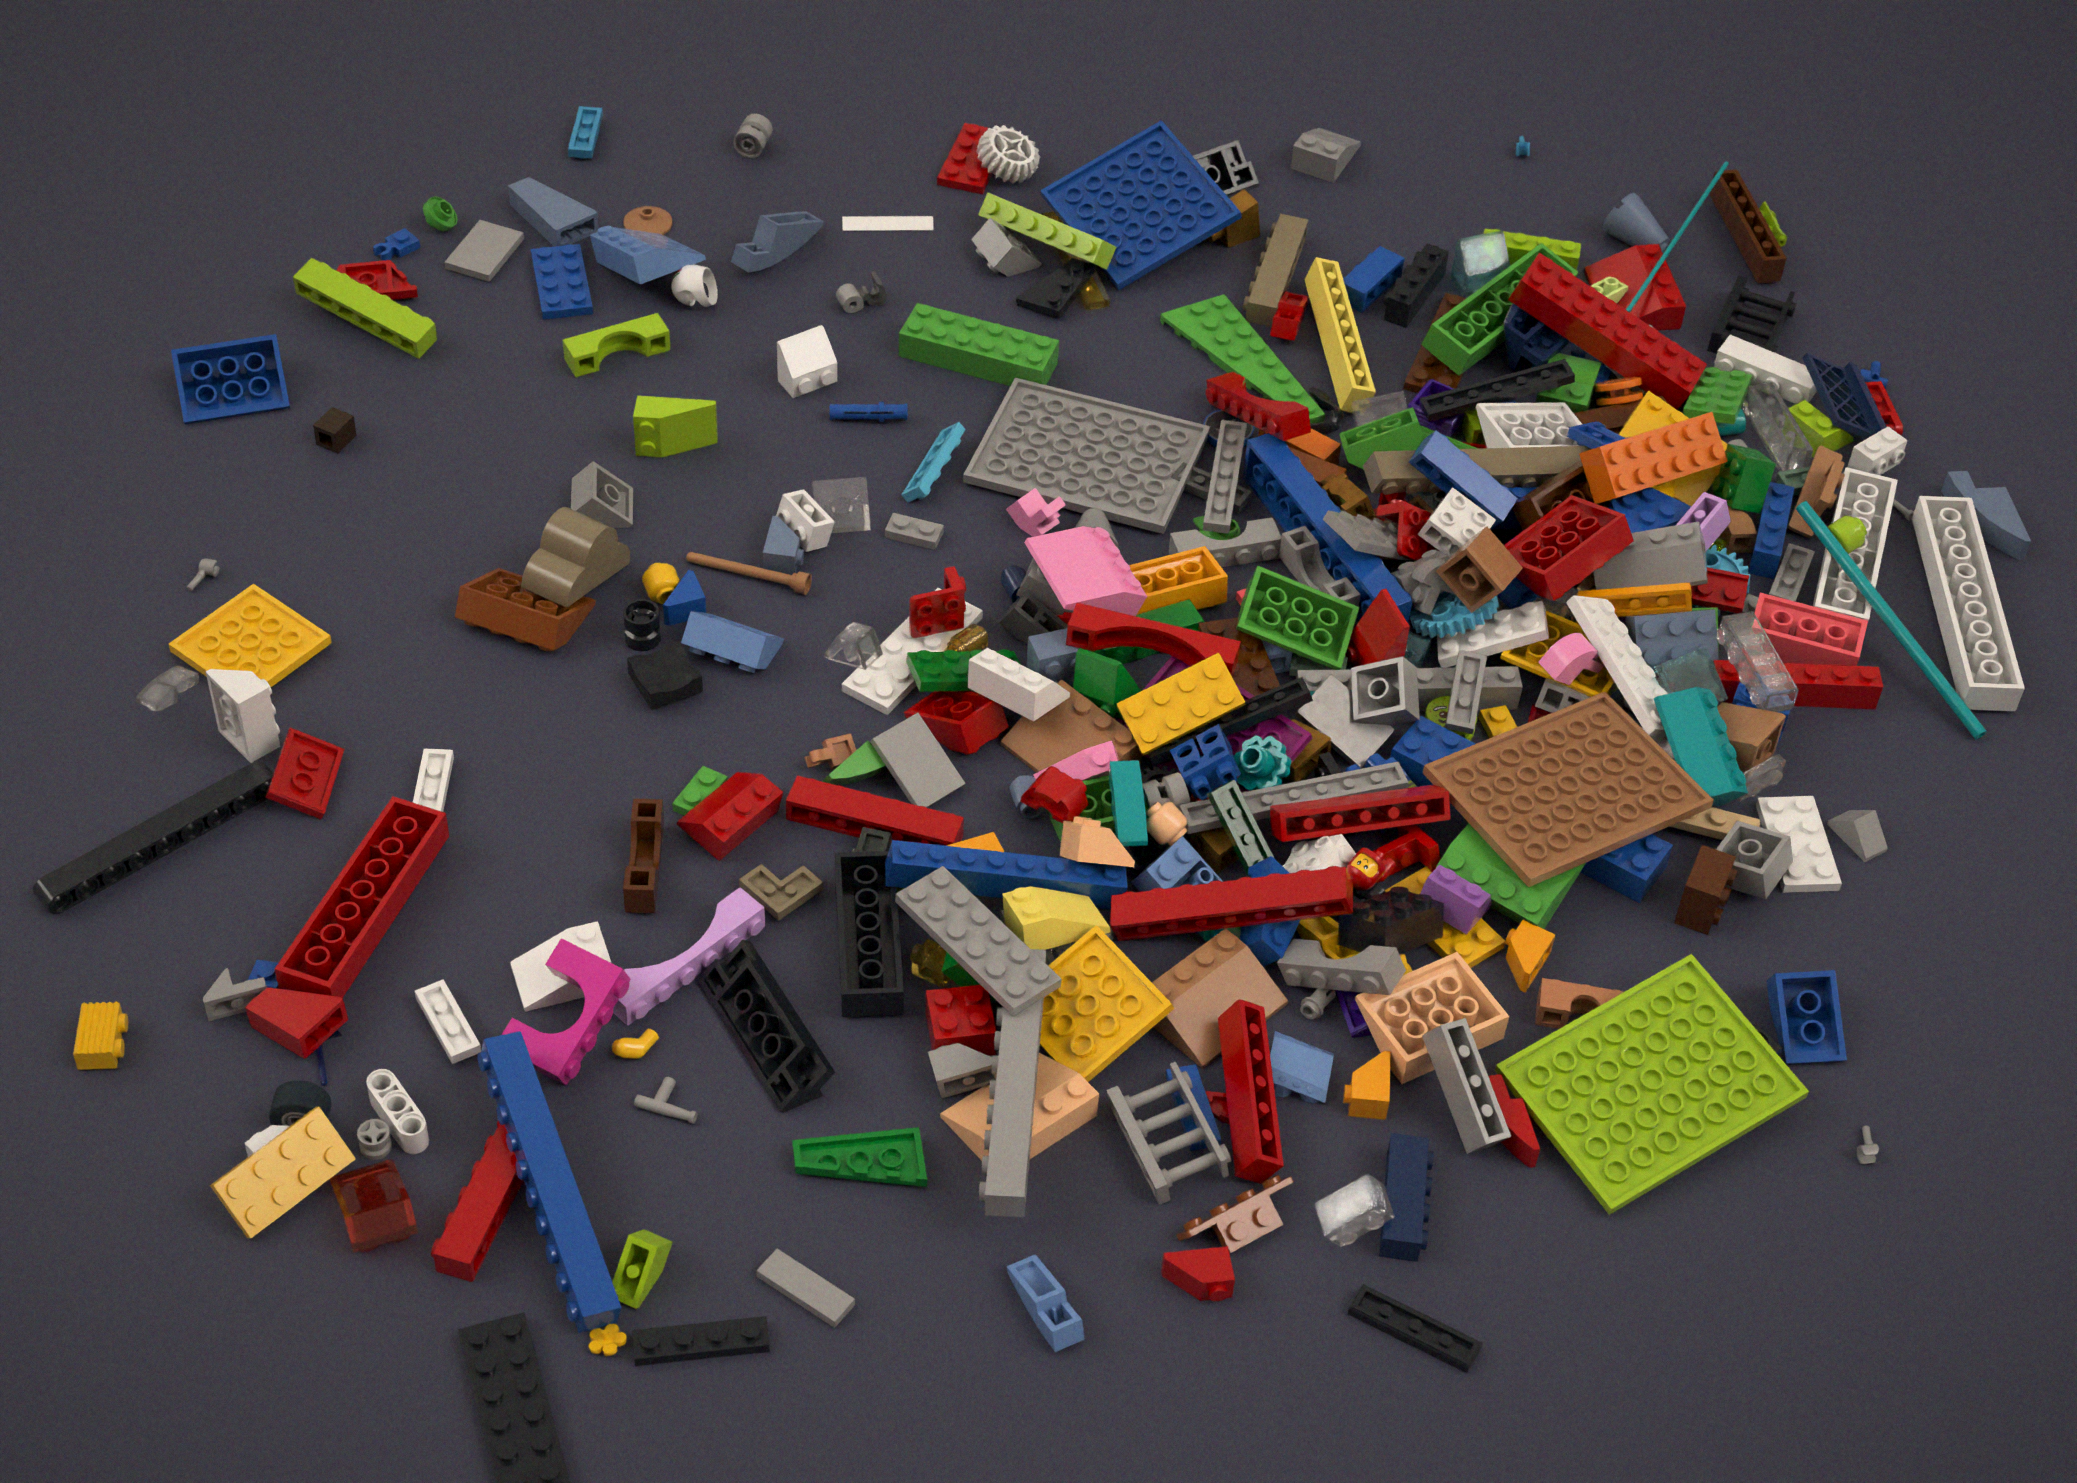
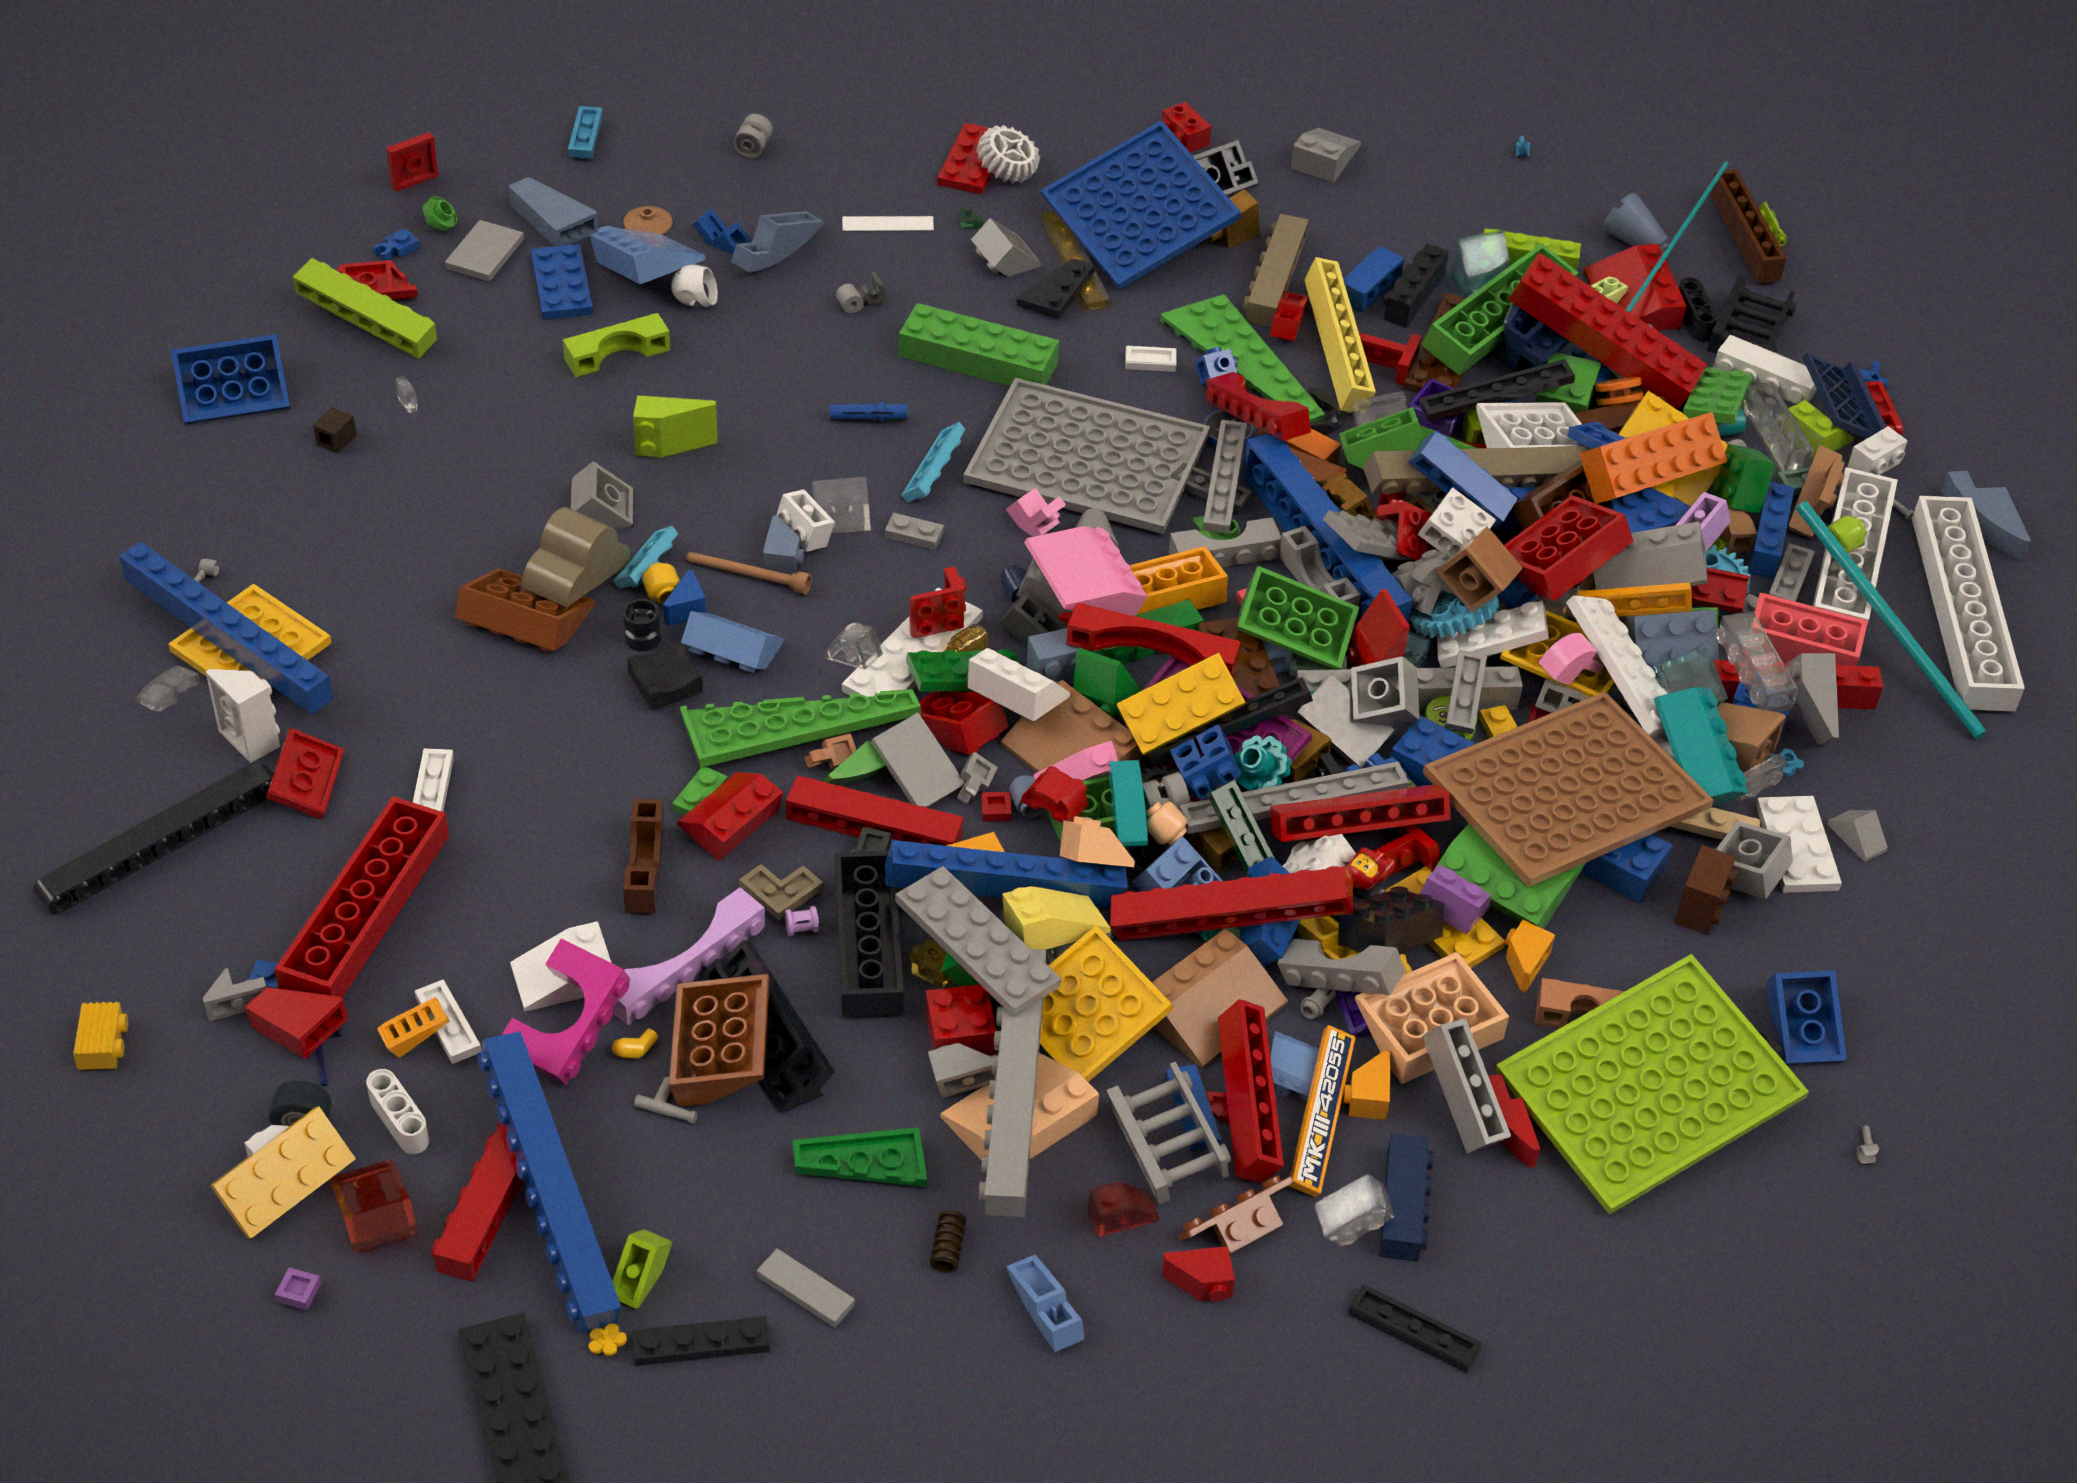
light grey wheel [357,1119,392,1160] -> none
white slope [777,325,837,398] -> none
lime brick [978,193,1116,270] -> none
none -> blue brick [119,542,333,715]
none -> medium lavender plate [275,1268,321,1310]
none -> light orange slope [377,997,450,1058]
none -> red plate [386,132,439,192]
none -> clear tile [395,376,418,413]
none -> medium azure plate [613,526,678,589]
none -> dark orange slope [669,974,769,1107]
none -> bright green wing [680,689,921,768]
none -> blue slope [693,208,752,254]
none -> lavender bush [785,906,819,936]
none -> dark brown piece [929,1210,967,1273]
none -> light grey plate [957,752,998,804]
none -> clear green tile [960,207,985,230]
none -> red tile [981,792,1012,822]
none -> clear red slope [1088,1181,1159,1237]
none -> white tile [1125,346,1176,372]
none -> red brick [1162,102,1212,153]
none -> brick [1194,347,1237,384]
none -> tile [1288,1025,1356,1198]
none -> red bracket [1359,332,1422,385]
none -> black beam [1679,277,1718,342]
none -> dark azure plate [1770,748,1804,777]
none -> light grey slope [1783,653,1839,746]

